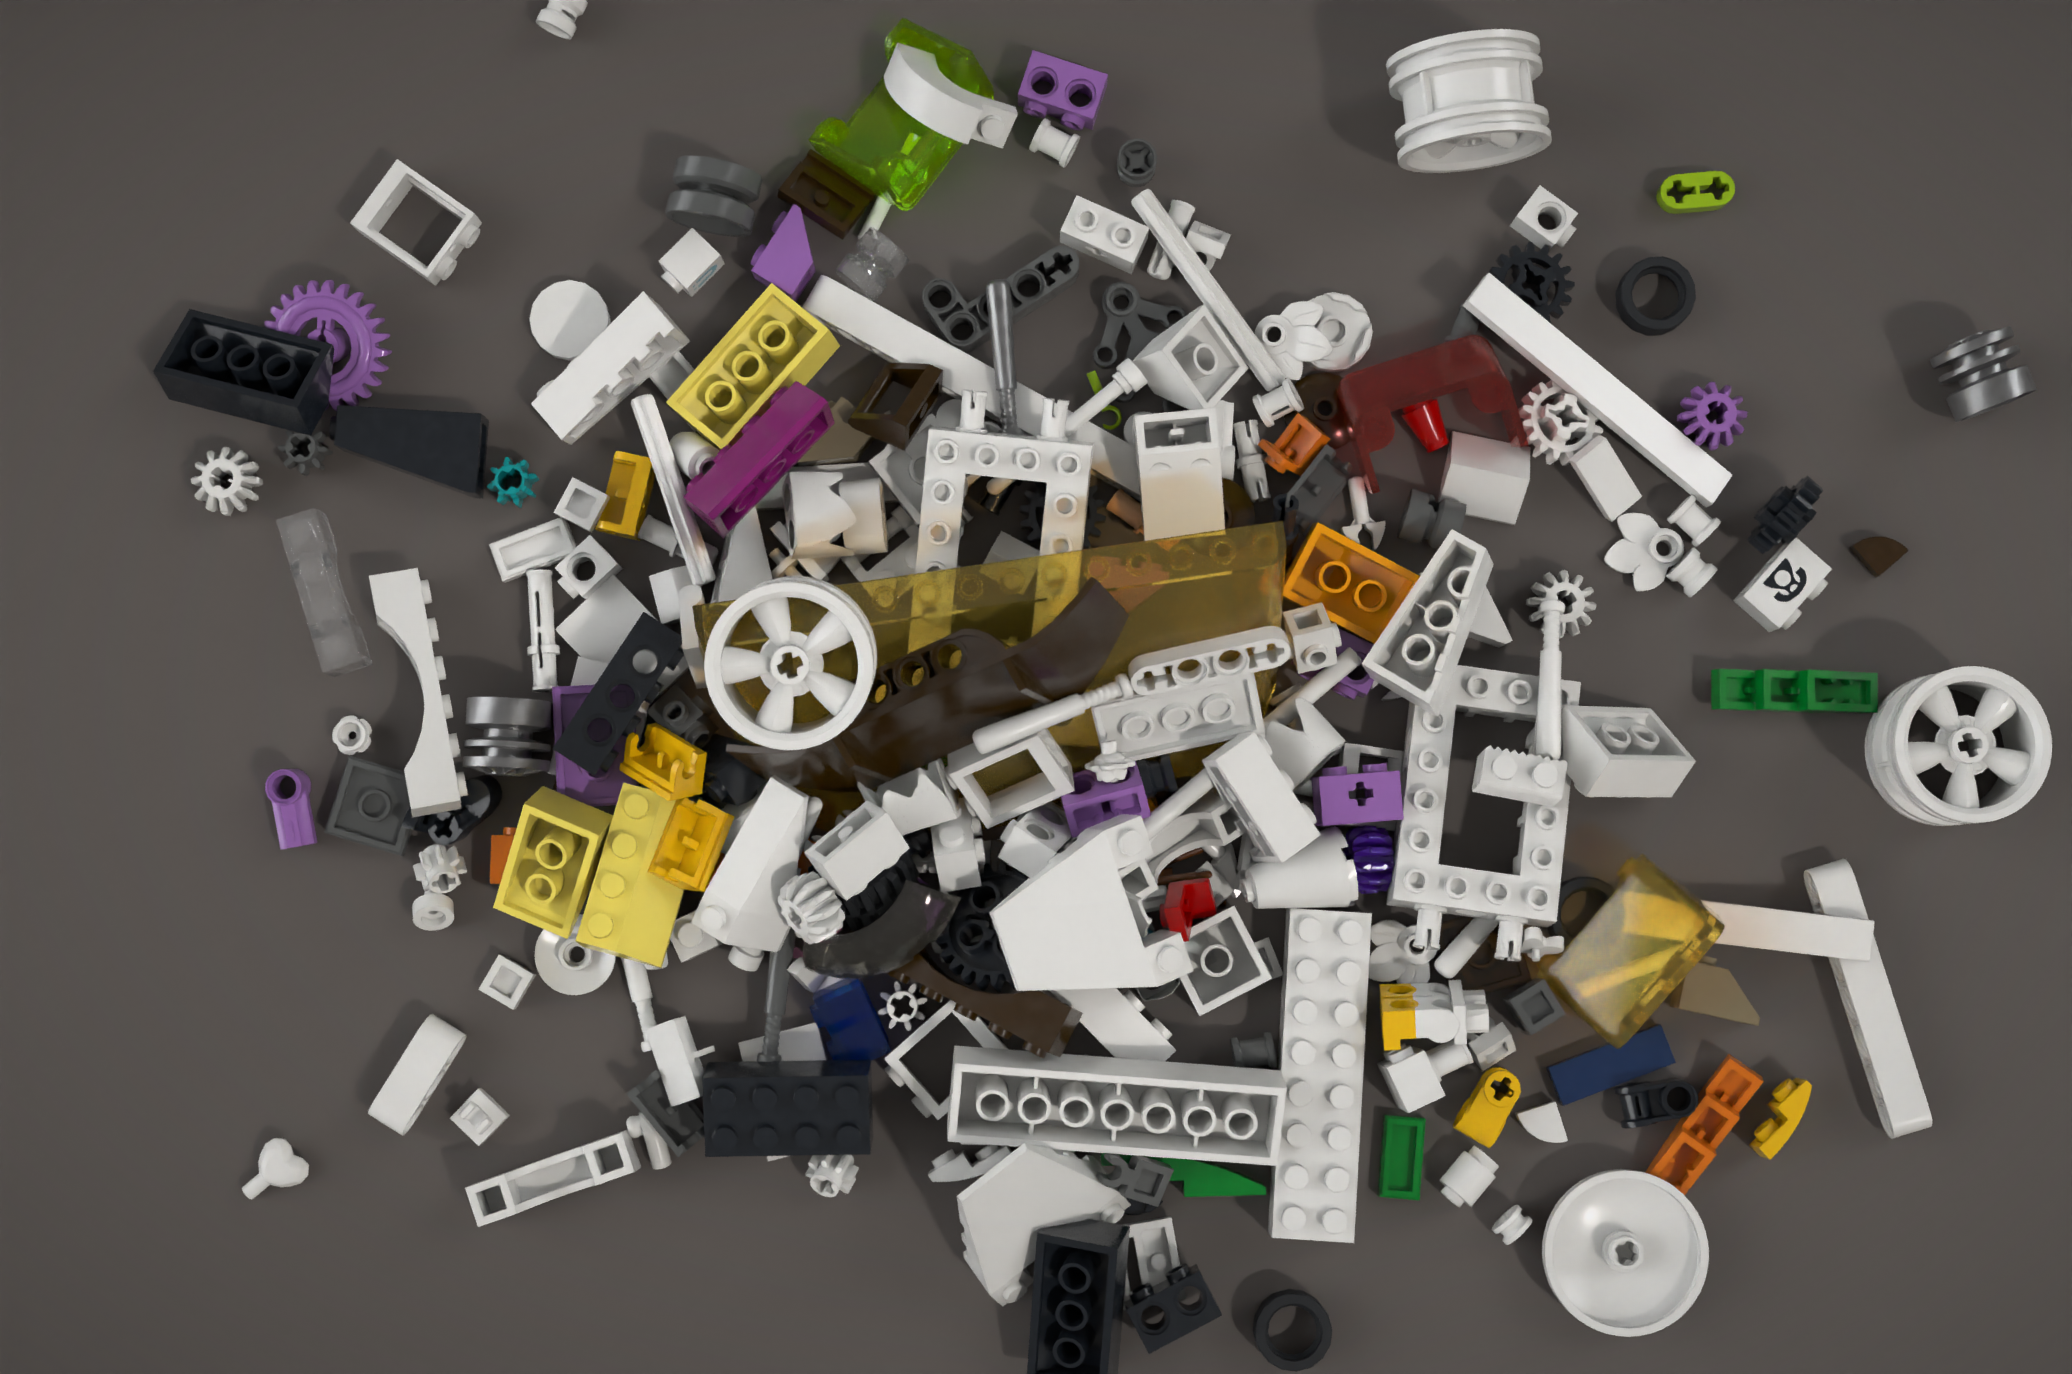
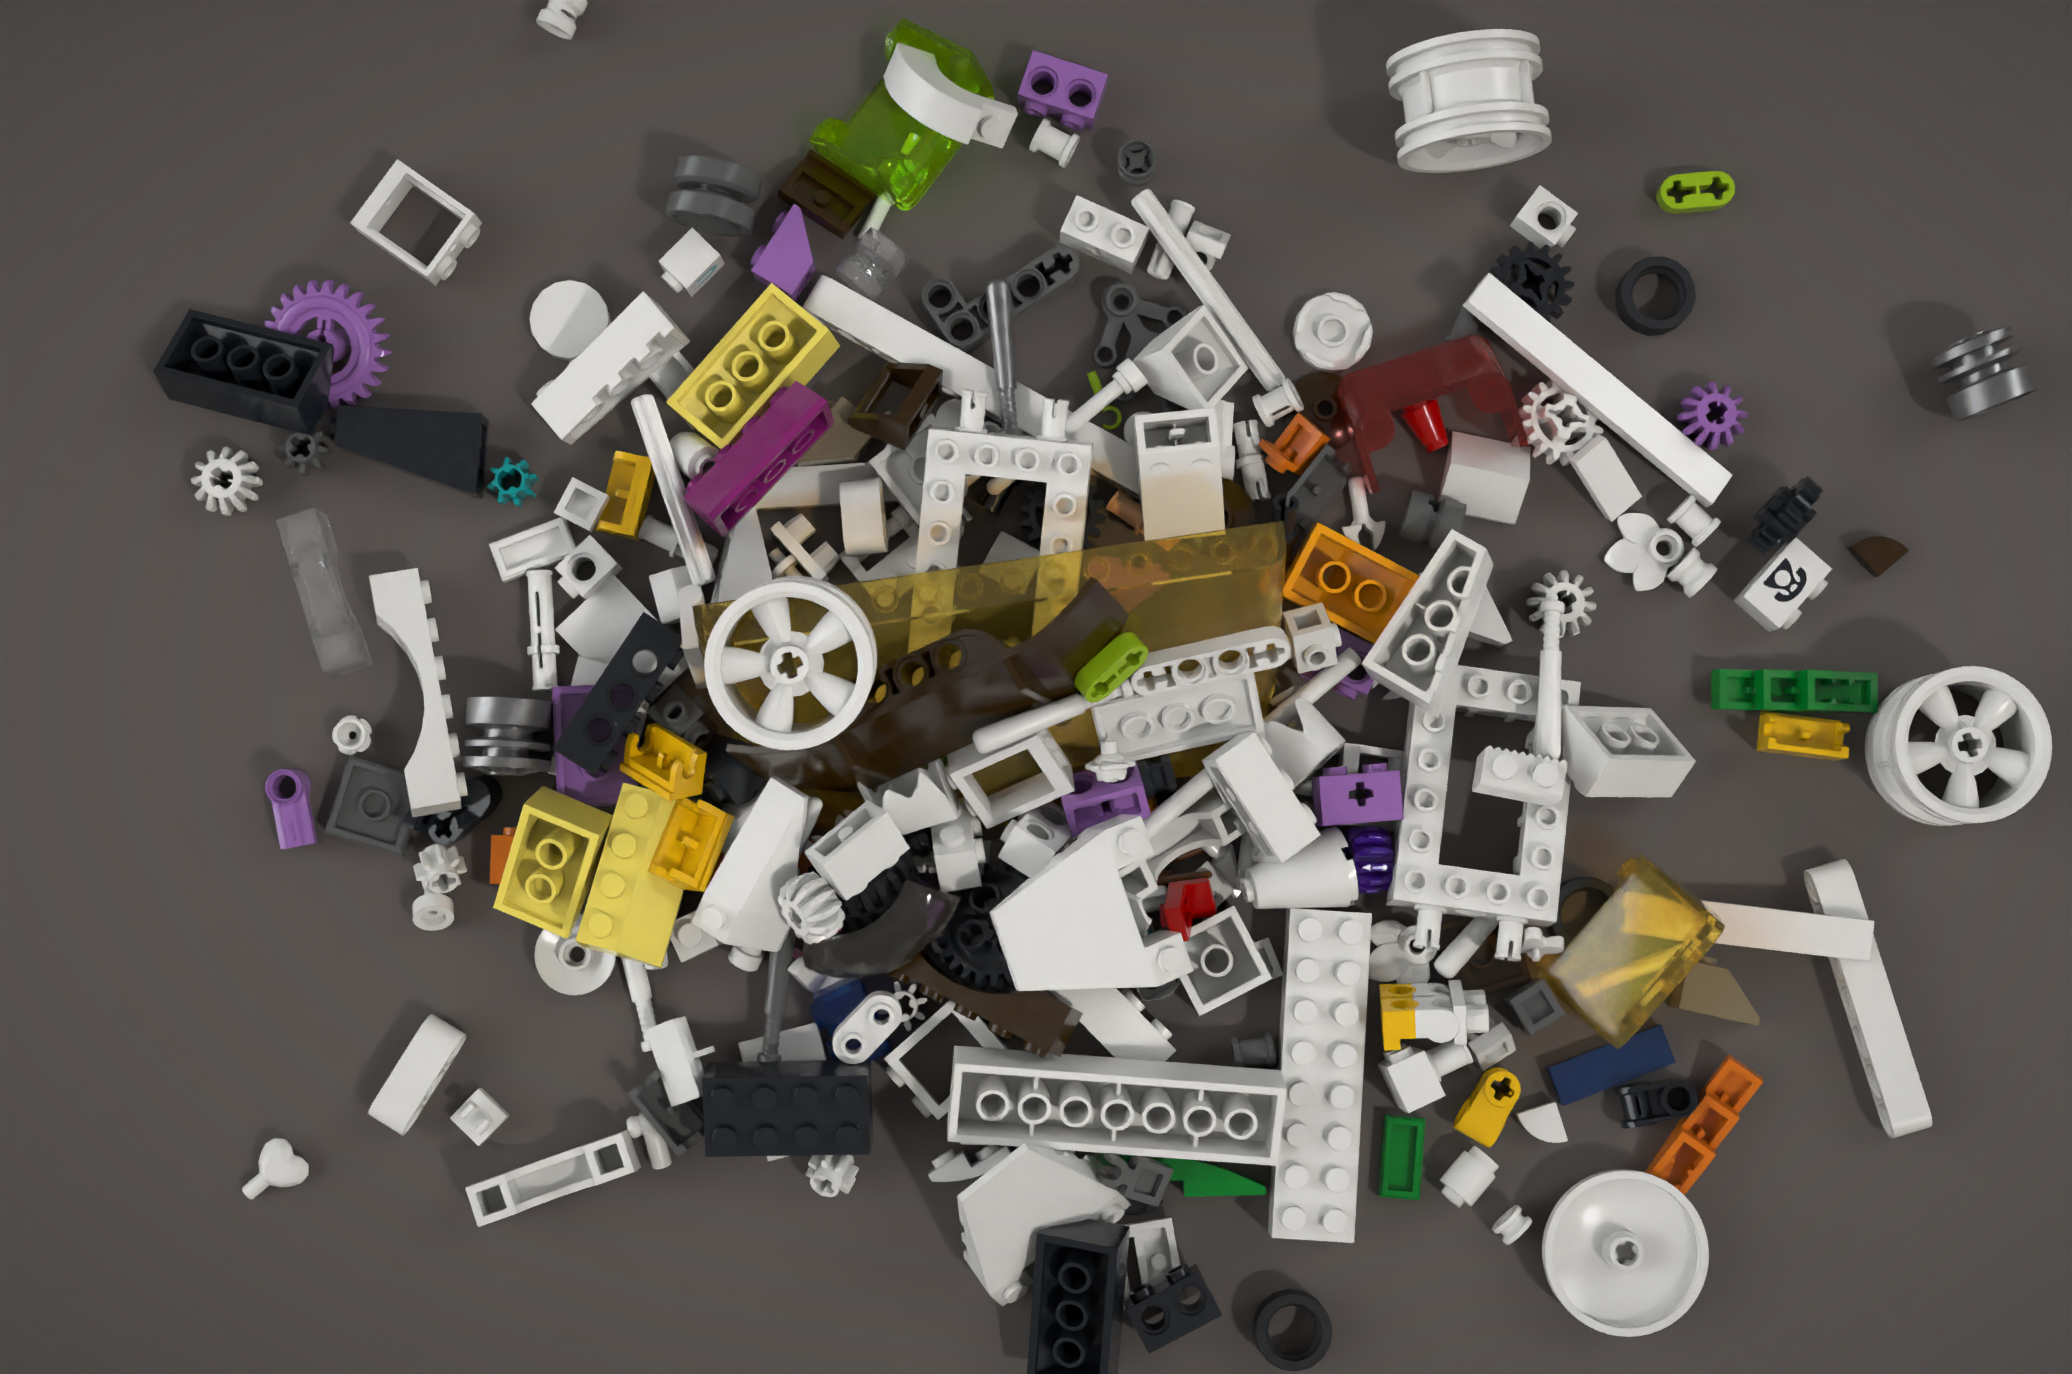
white tile [478,954,536,1010] -> none
white piece [782,472,857,559] -> none
white plate [1255,301,1332,380] -> none
yellow slope [1749,1078,1812,1160] -> none
none -> white plate [832,991,902,1064]
none -> lime beam [1074,632,1148,703]
none -> yellow hinge [1756,711,1850,761]

